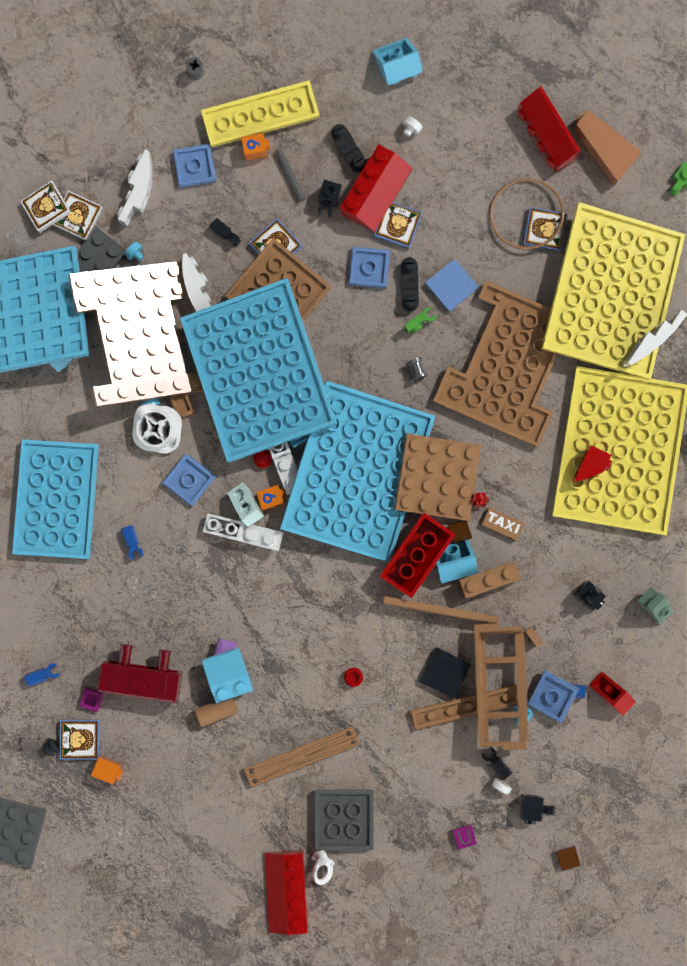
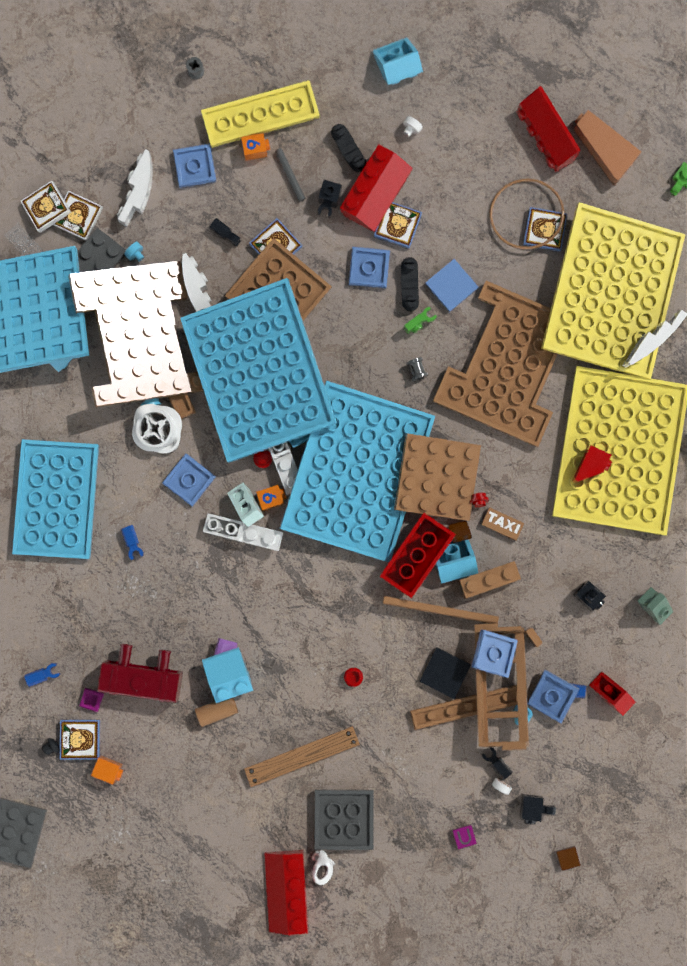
none -> medium blue tile [471,630,518,678]

